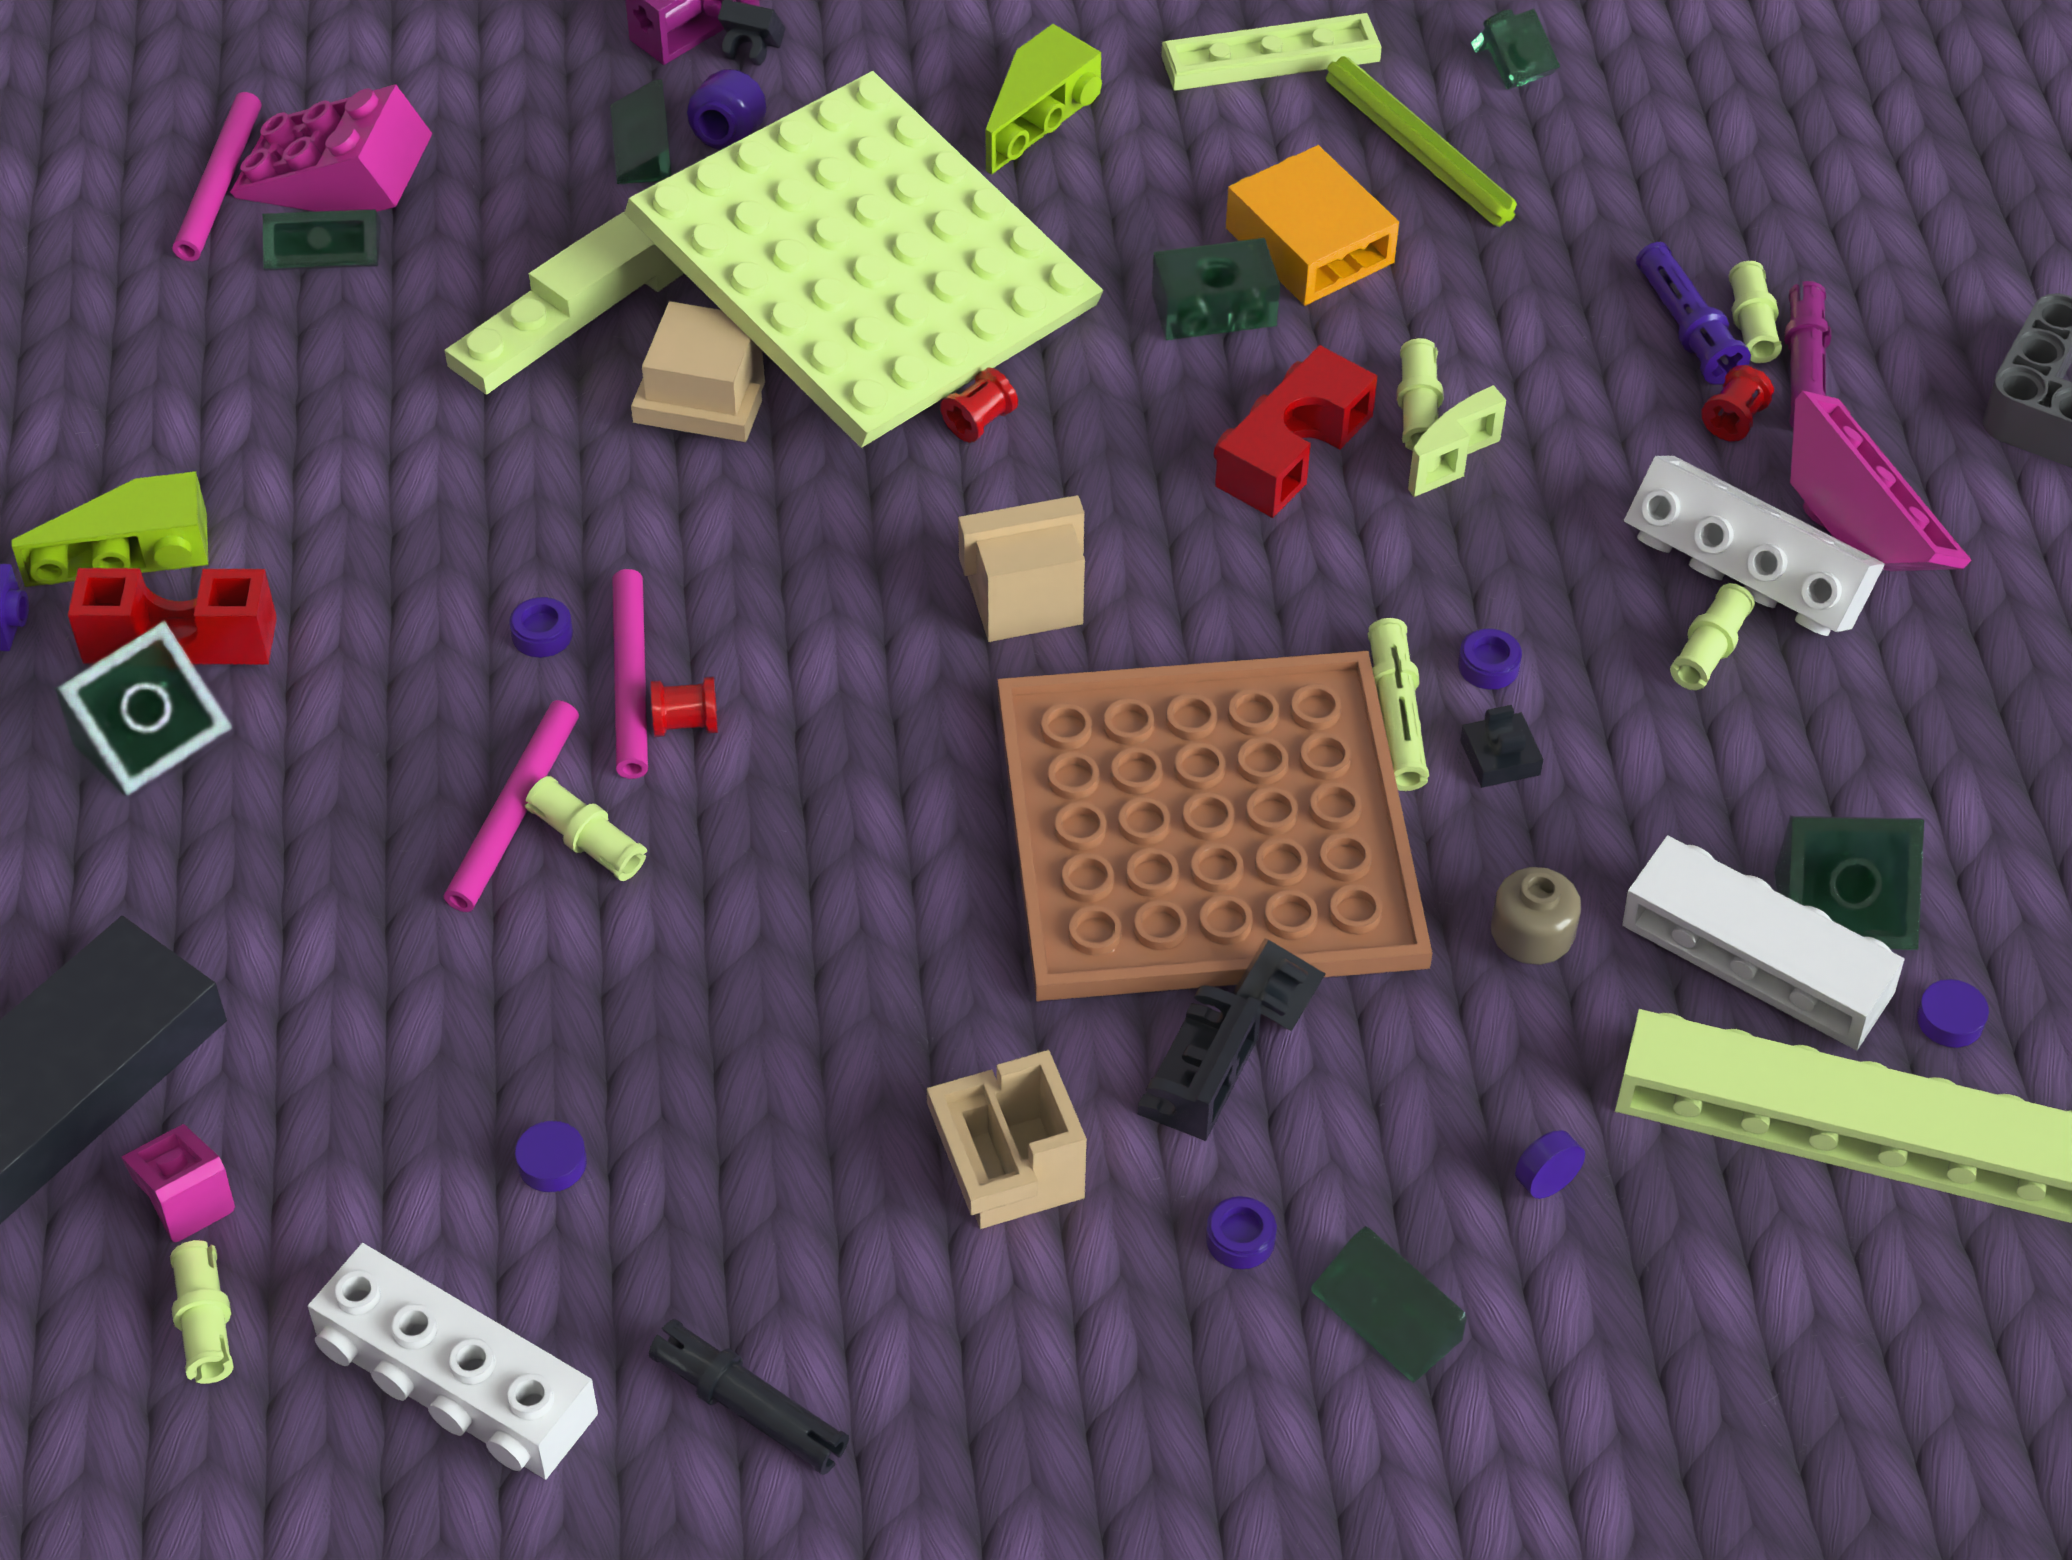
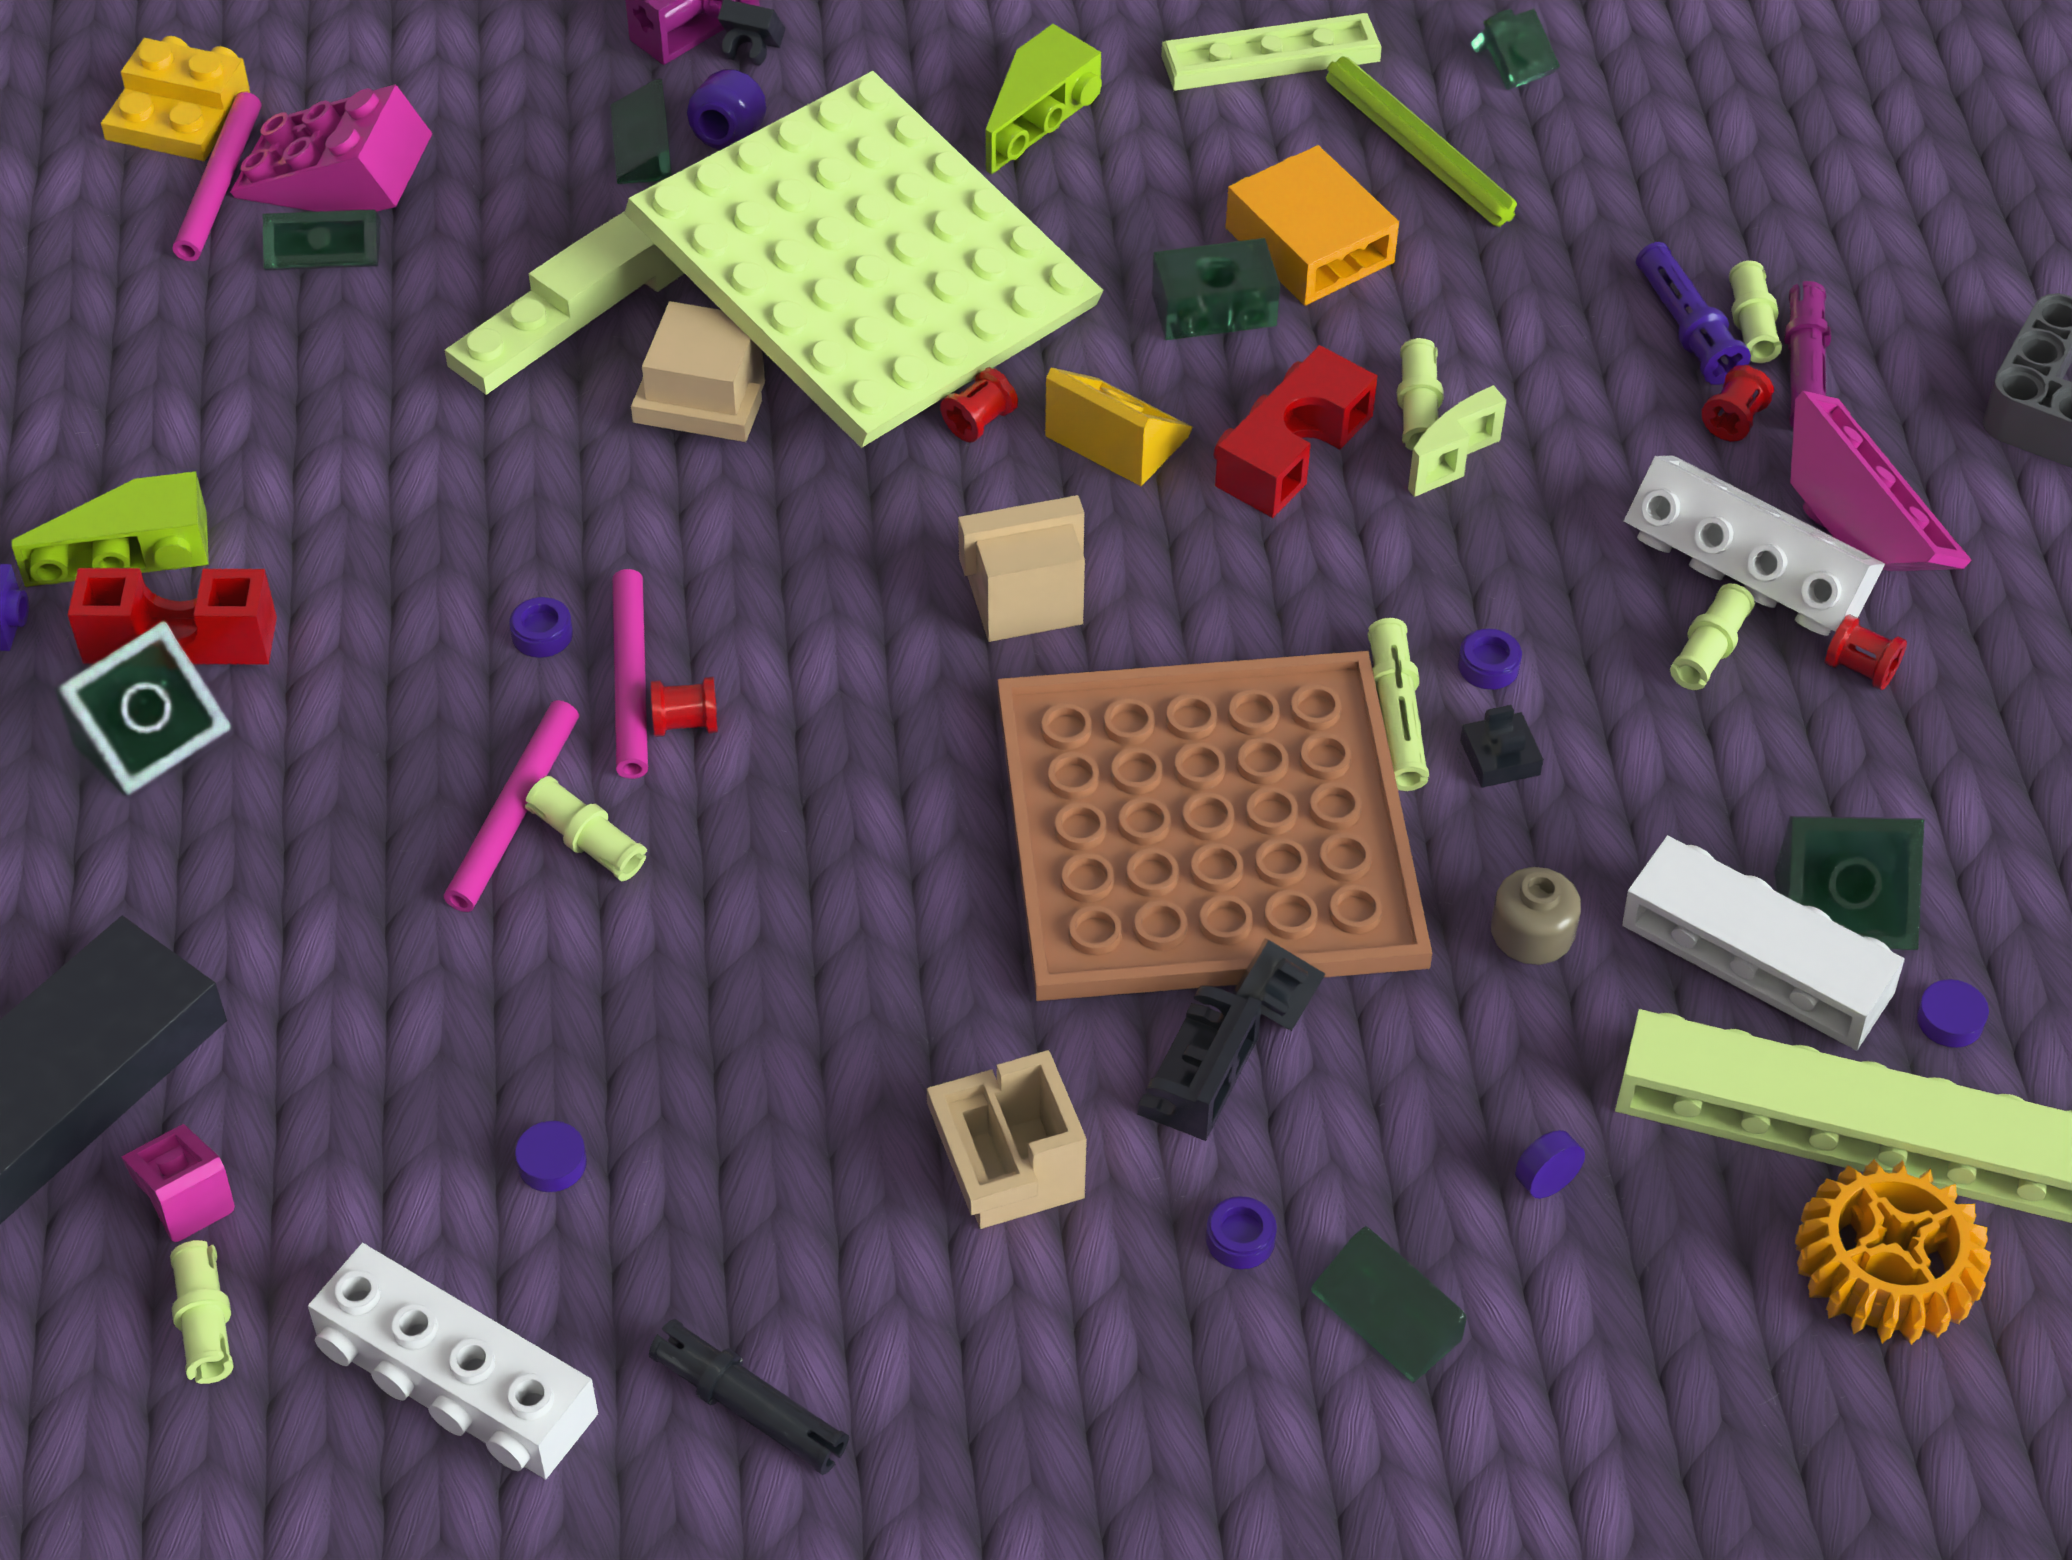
none -> yellow plate [101,36,250,162]
none -> yellow slope [1045,367,1193,486]
none -> light orange gear [1795,1159,1991,1345]
none -> red bush [1825,614,1907,690]

